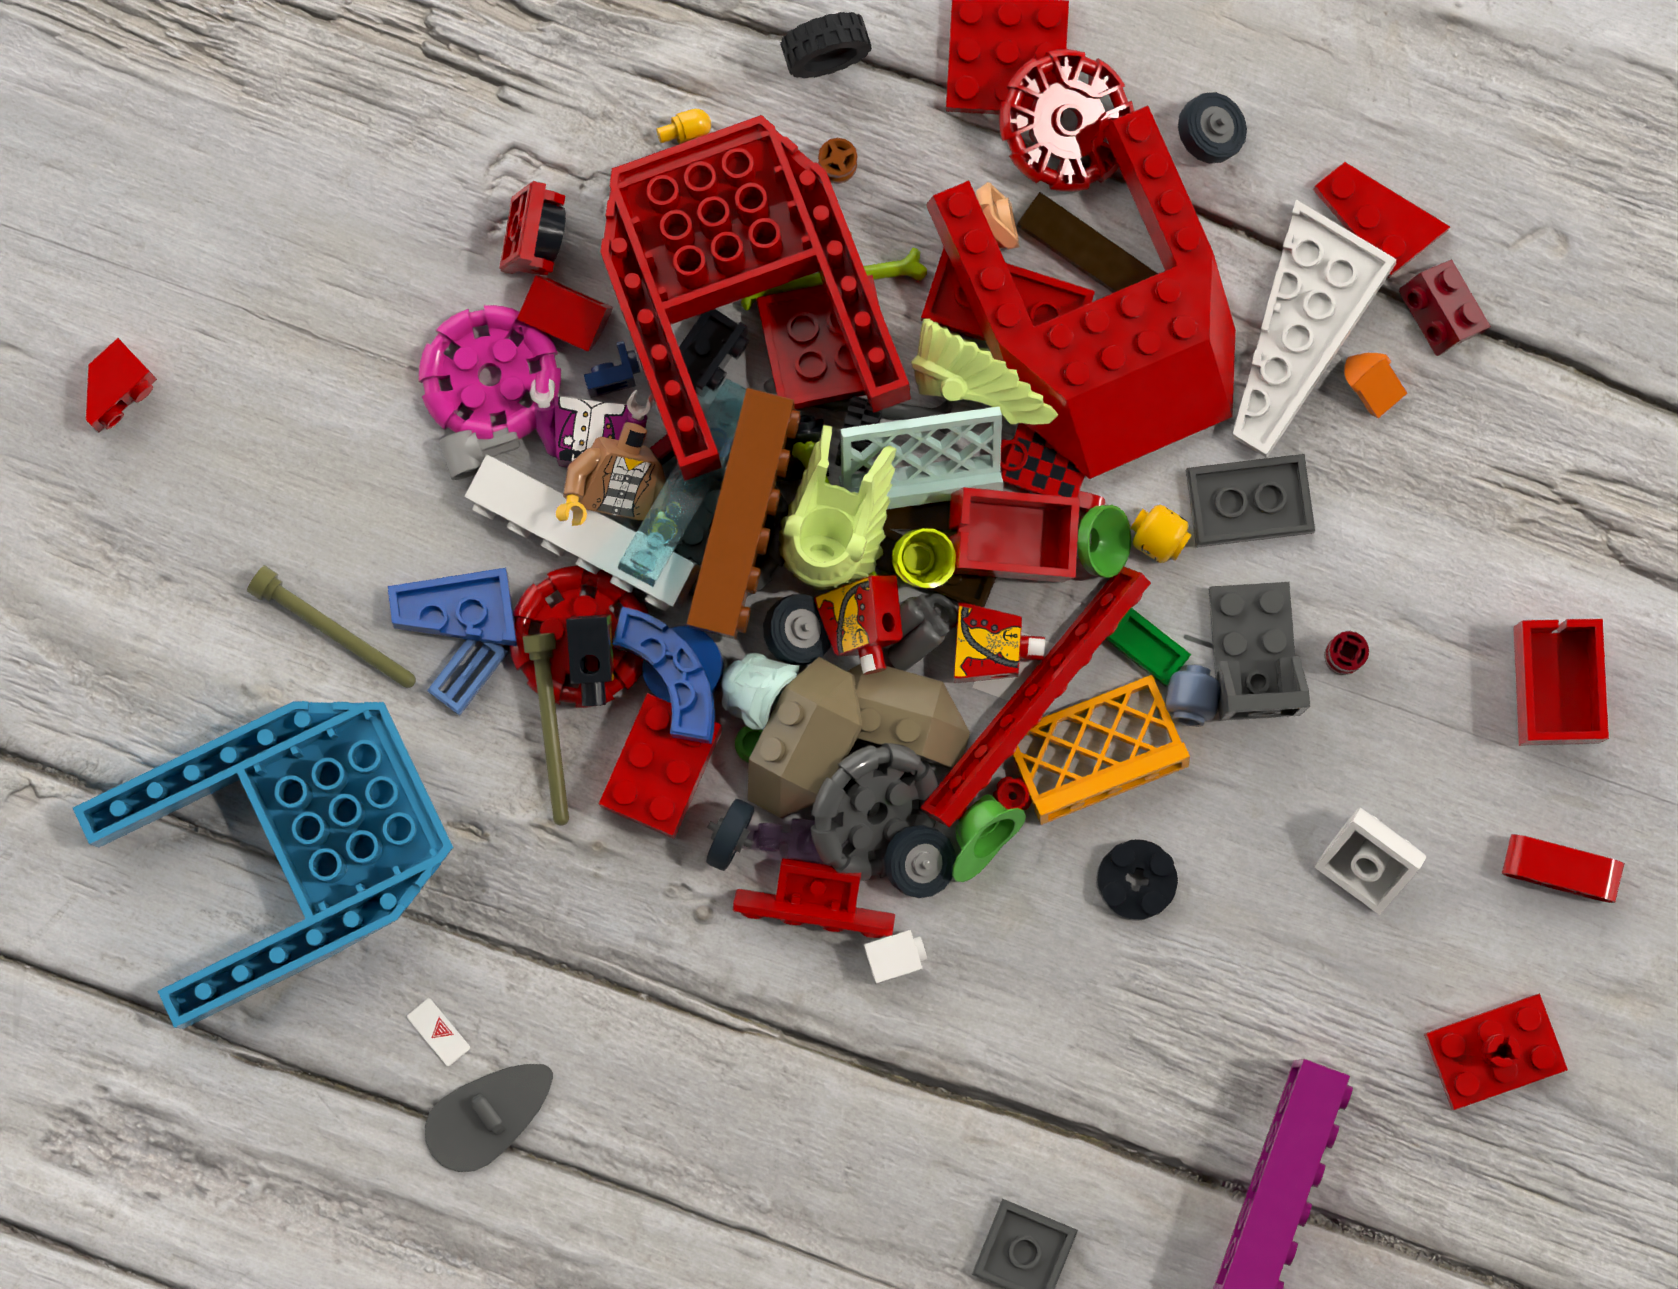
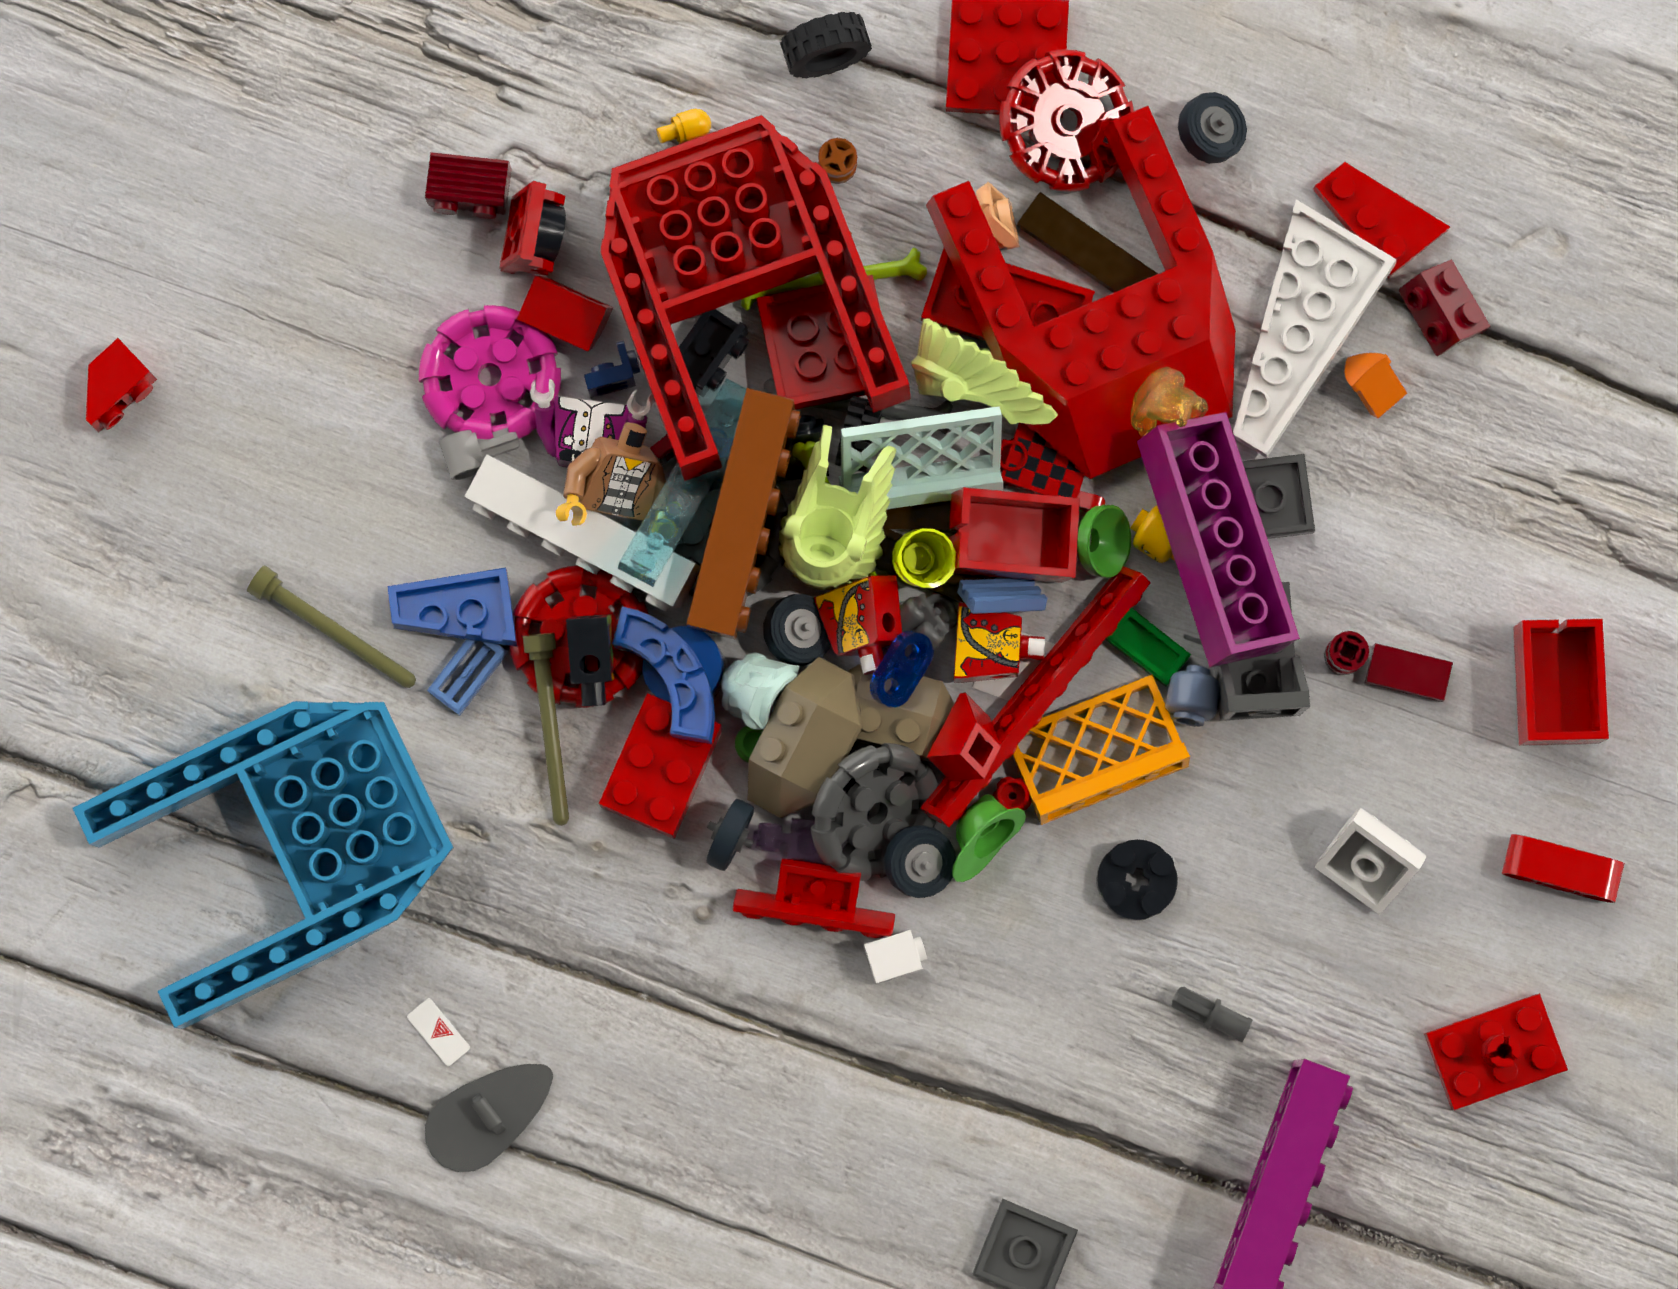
none -> dark red brick [425,152,512,219]
none -> clear blue plate [870,631,934,707]
none -> red slope [927,692,1001,781]
none -> medium blue tile [957,578,1048,614]
none -> clear yellow hair [1131,367,1208,437]
none -> magenta brick [1137,412,1300,668]
none -> dark grey axle [1171,987,1253,1042]
none -> dark red tile [1365,643,1453,702]

